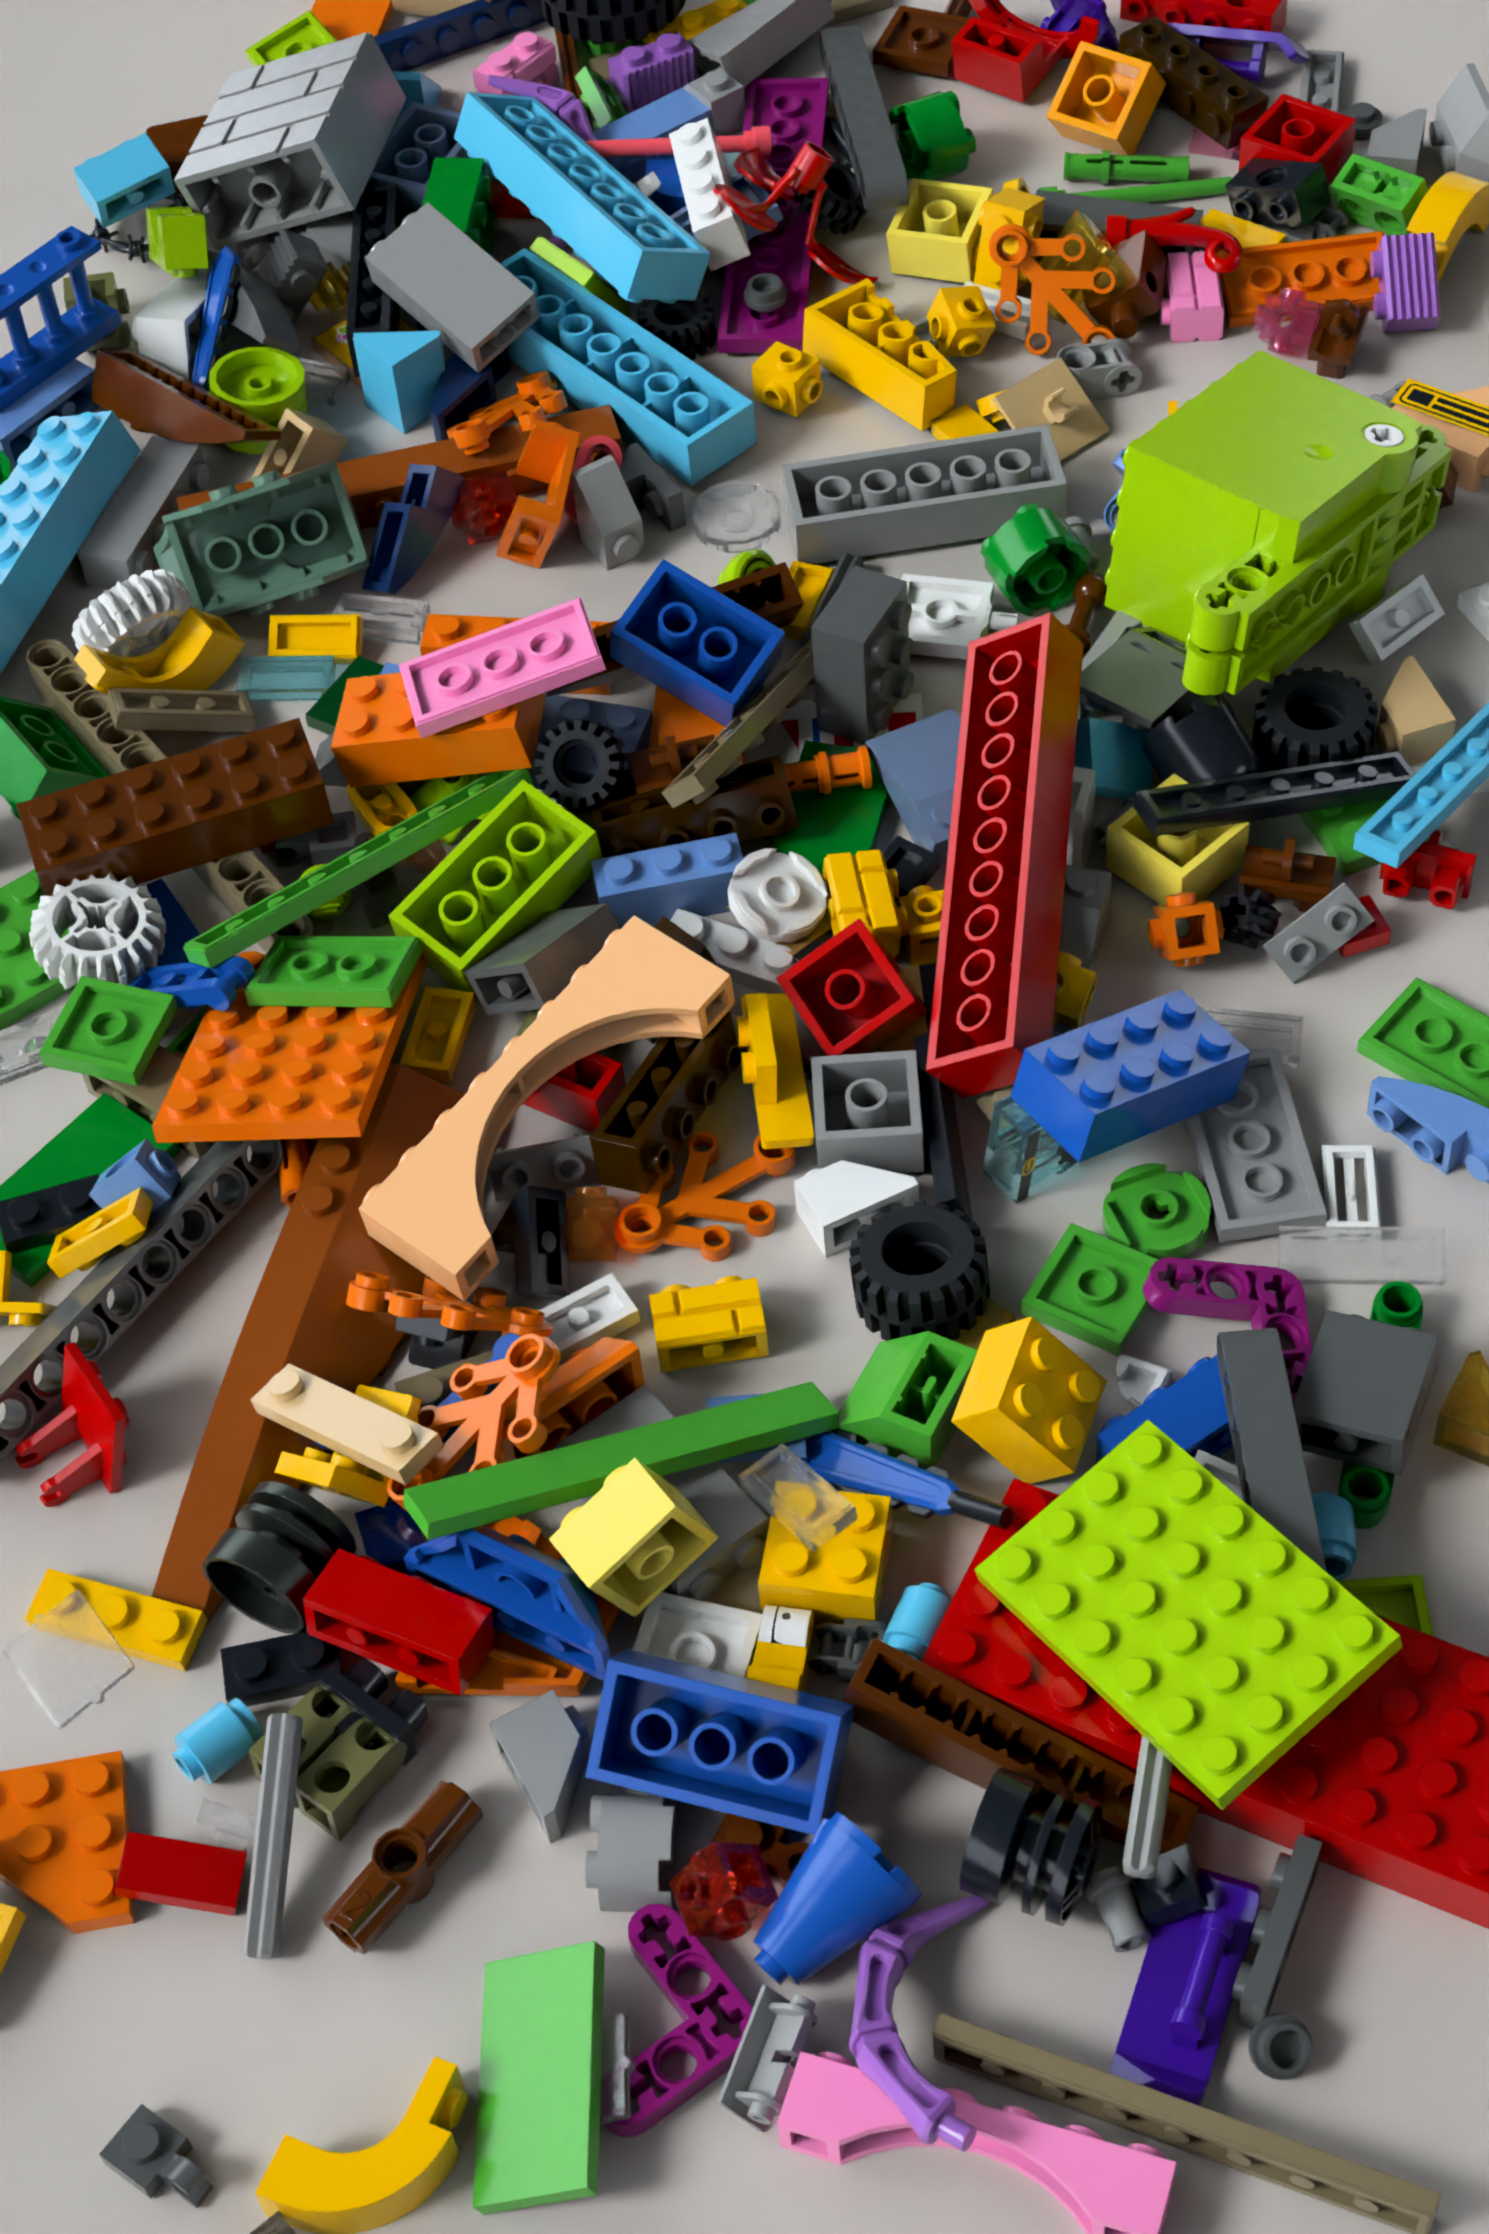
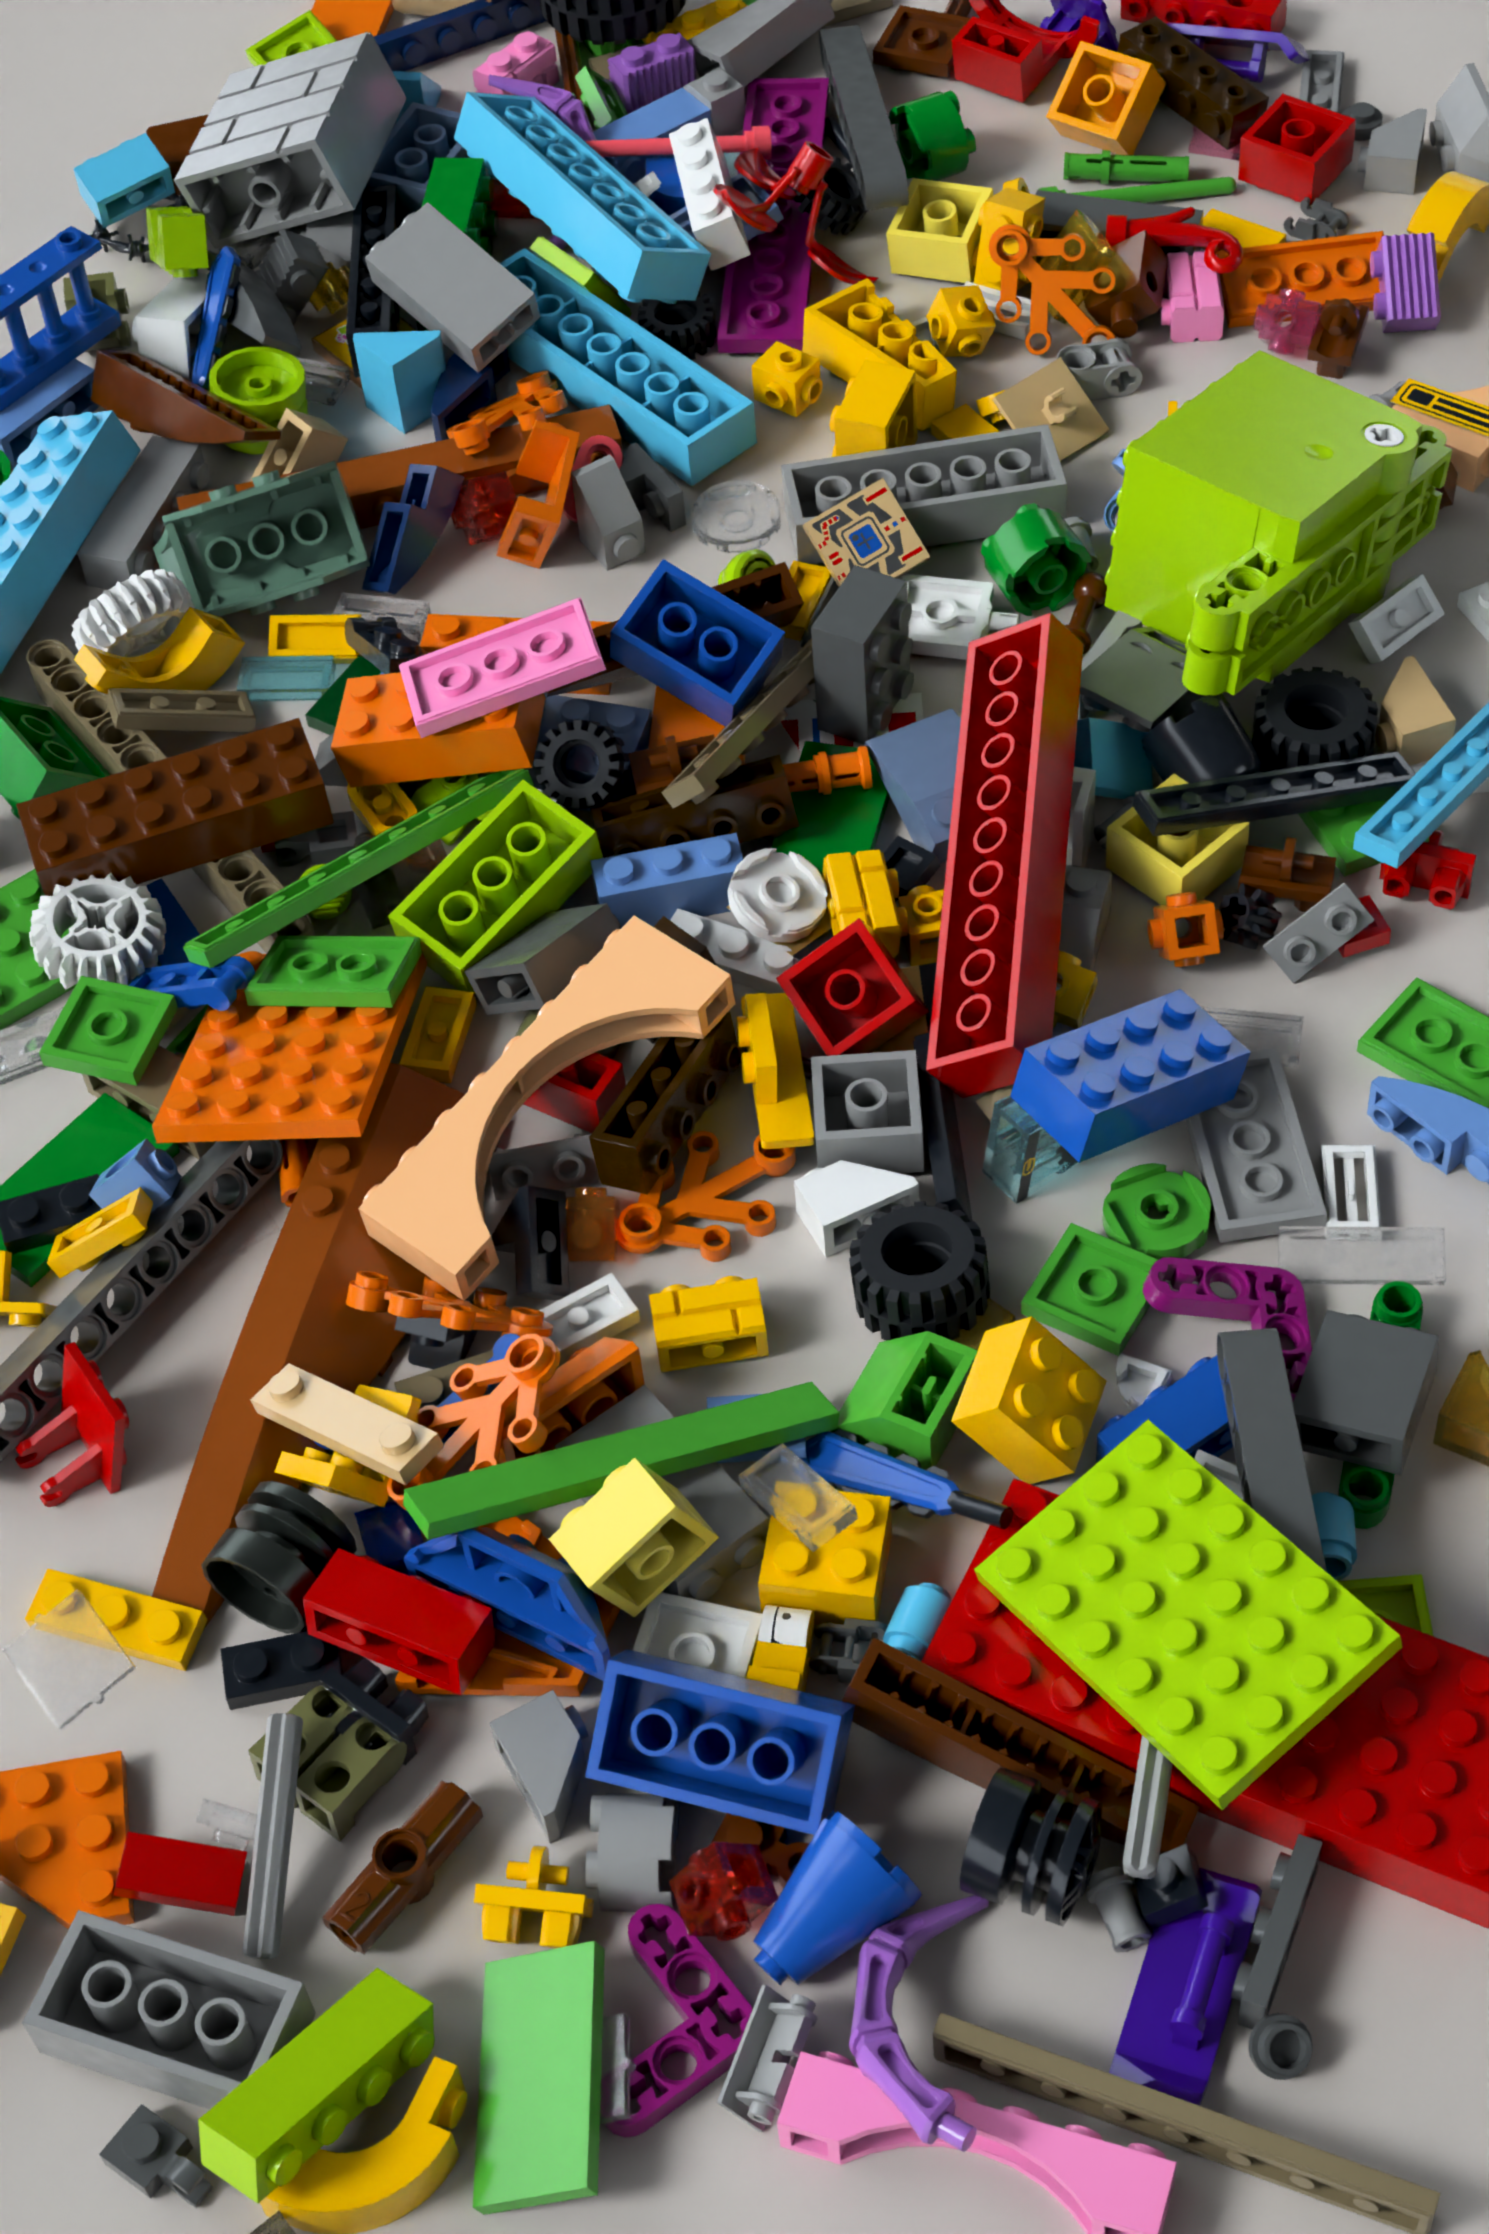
medium azure brick [172,1698,264,1784] -> none
dark grey plate [744,273,787,313] -> none
black brick [1225,158,1332,228] -> none
bright green brick [1330,153,1428,236] -> none
none -> light grey brick [22,1910,316,2109]
none -> lime brick [198,1968,435,2204]
none -> black plate [345,617,429,674]
none -> yellow hips [474,1845,594,1949]
none -> tan tile [803,478,931,587]
none -> yellow brick [830,360,918,457]

